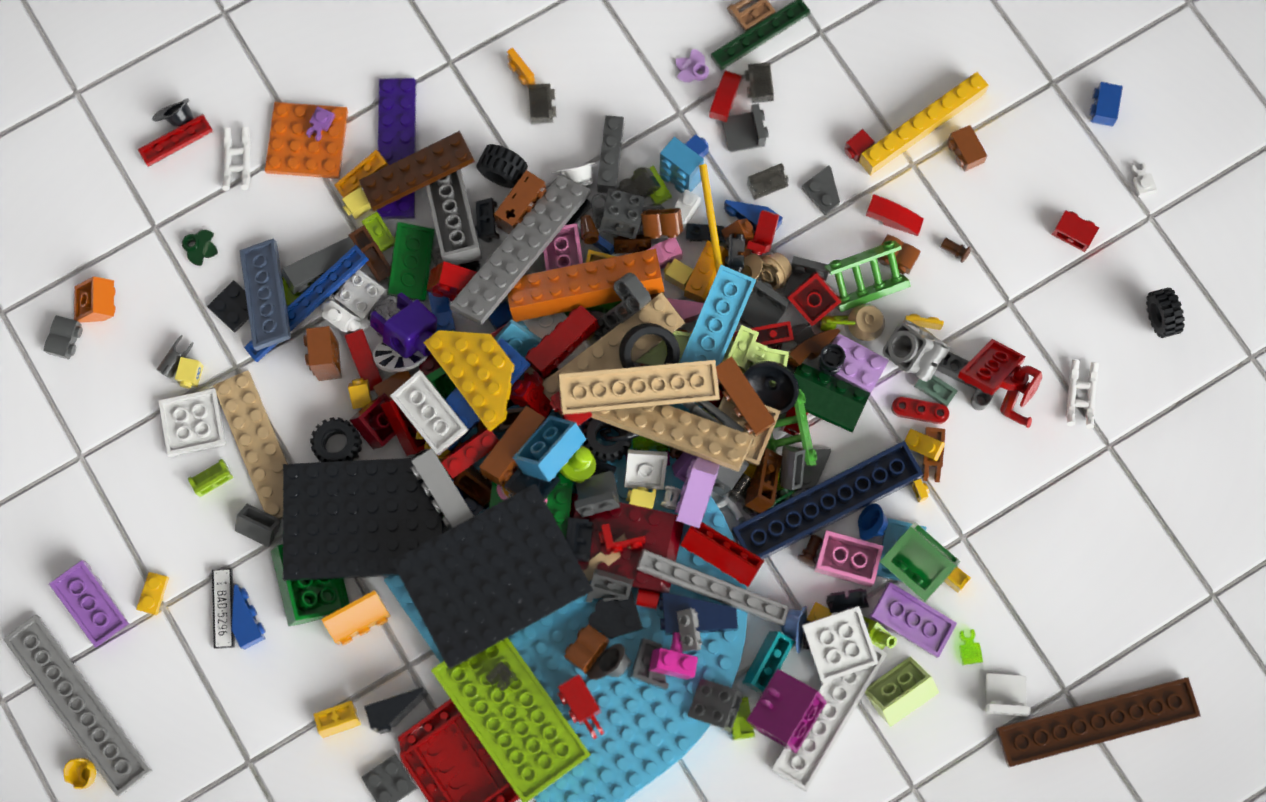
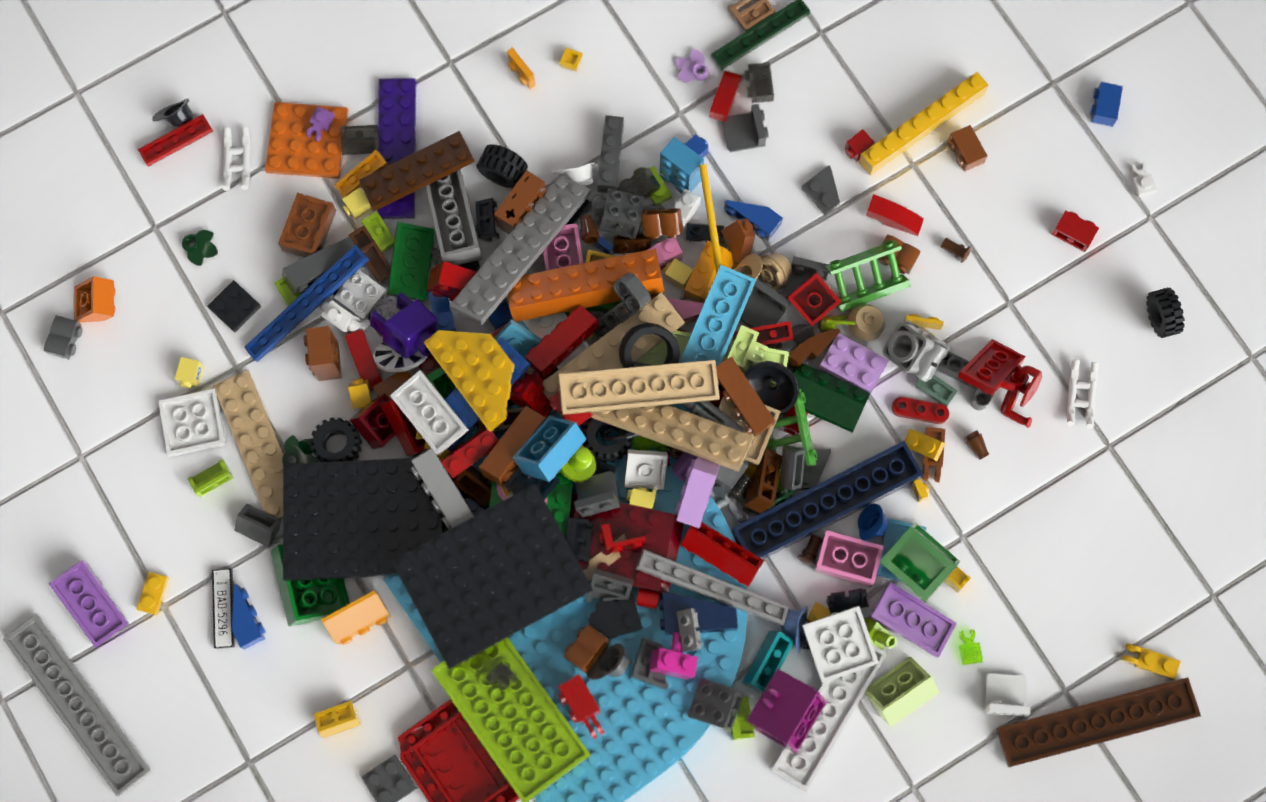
yellow hair [63,758,96,789] -> none
dark grey piece [156,335,194,379] -> none
sand blue plate [239,238,291,350] -> none
black slope [364,687,428,735] -> none
clear smoke brick [528,83,557,124] -> none
white bush [661,486,682,510] -> none
black hinge [725,233,746,273] -> none
clear smoke hinge [747,163,788,200] -> none
red bracket [747,210,779,255] -> none
black wheel [818,344,846,375] -> none
none -> dark orange piece [278,192,336,257]
none -> dark green plate [282,435,319,464]
none -> clear smoke brick [340,125,380,155]
none -> yellow plate [559,47,583,72]
none -> reddish brown cone [964,430,989,460]
none -> yellow hinge [1122,644,1181,680]

